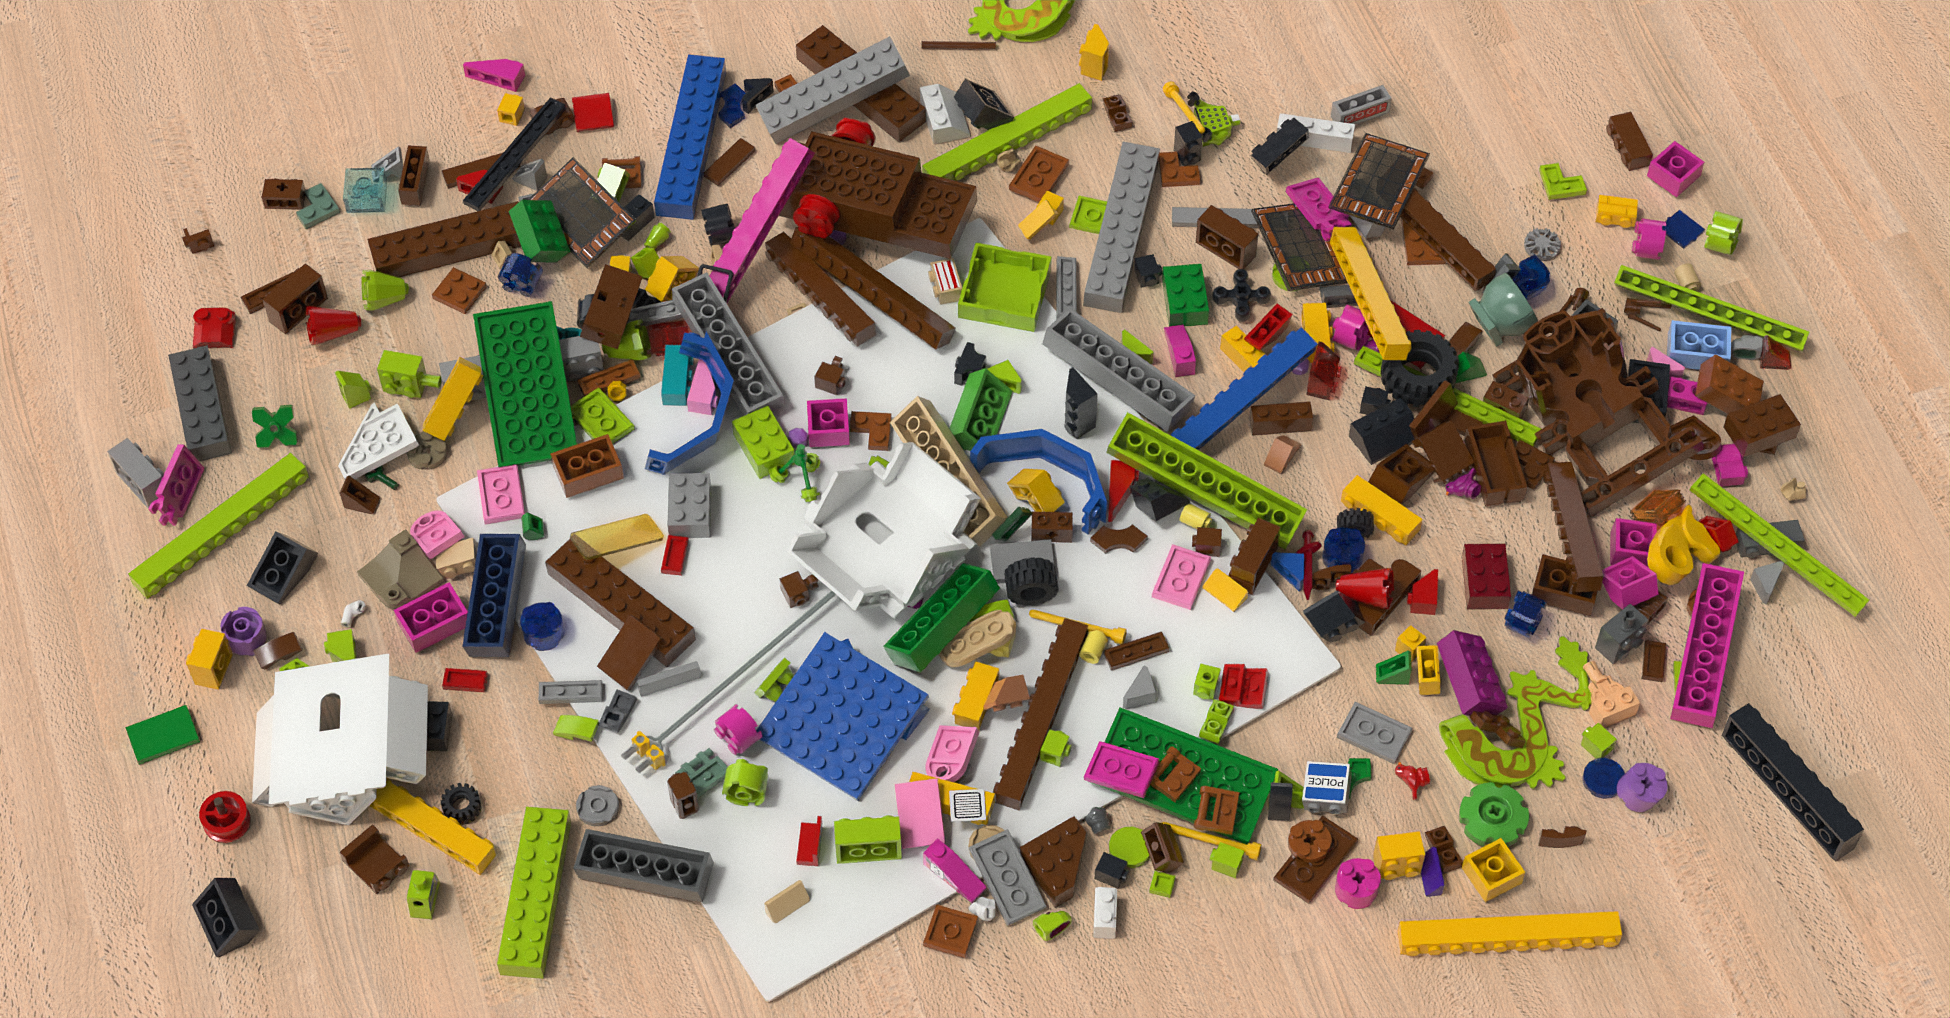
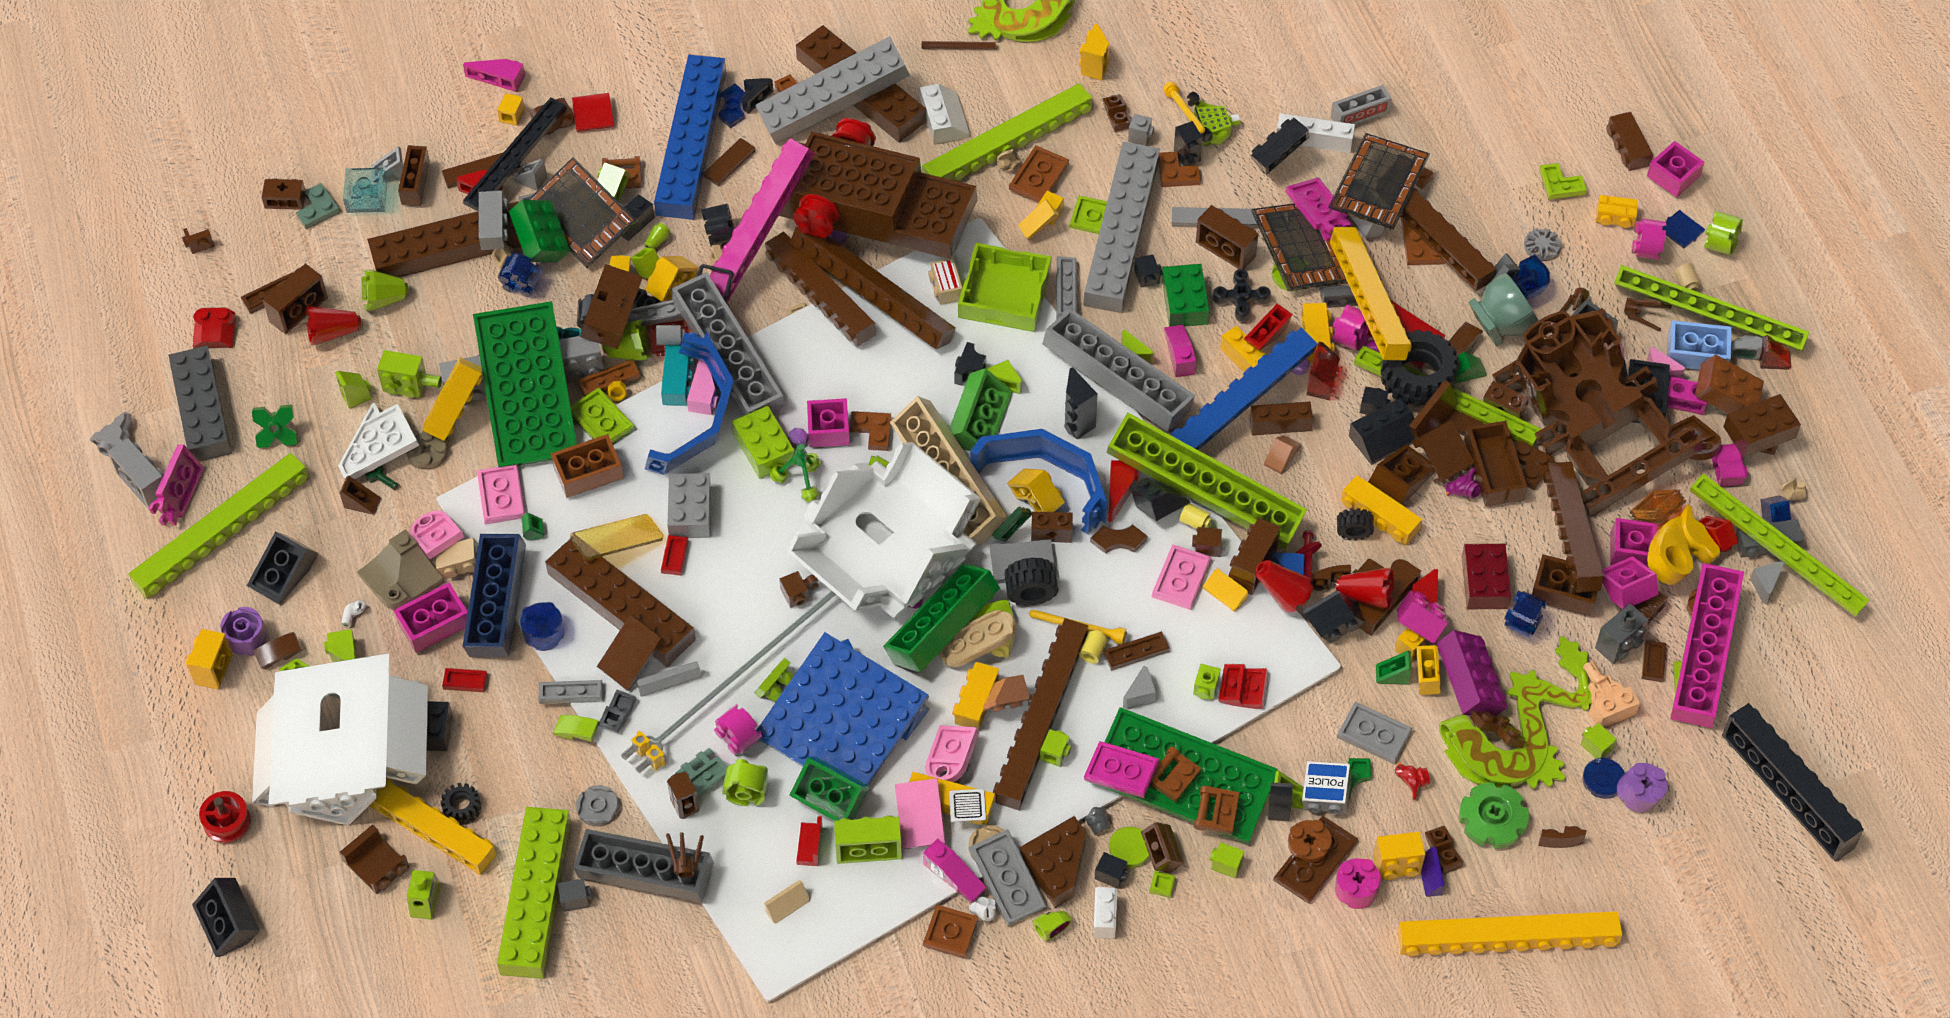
green tile [125,705,200,765] -> none
dark orange plate [432,267,487,314] -> none
reddish brown brick [814,356,847,395] -> none
black slope [954,79,1014,130] -> none
yellow piece [1162,822,1262,861] -> none
lime slope [1199,699,1234,744] -> none
clear blue brick [1322,527,1365,573] -> none
yellow brick [1462,838,1525,902] -> none
none -> light grey rock [90,412,131,456]
none -> light grey brick [479,191,508,250]
none -> dark grey brick [558,878,592,912]
none -> light grey brick [656,325,684,345]
none -> reddish brown plant [666,832,704,878]
none -> green brick [789,757,870,821]
none -> light grey brick [1128,114,1154,146]
none -> red cone [1256,560,1313,613]
none -> dark pink brick [1397,590,1448,643]
none -> clear blue brick [1760,495,1791,523]

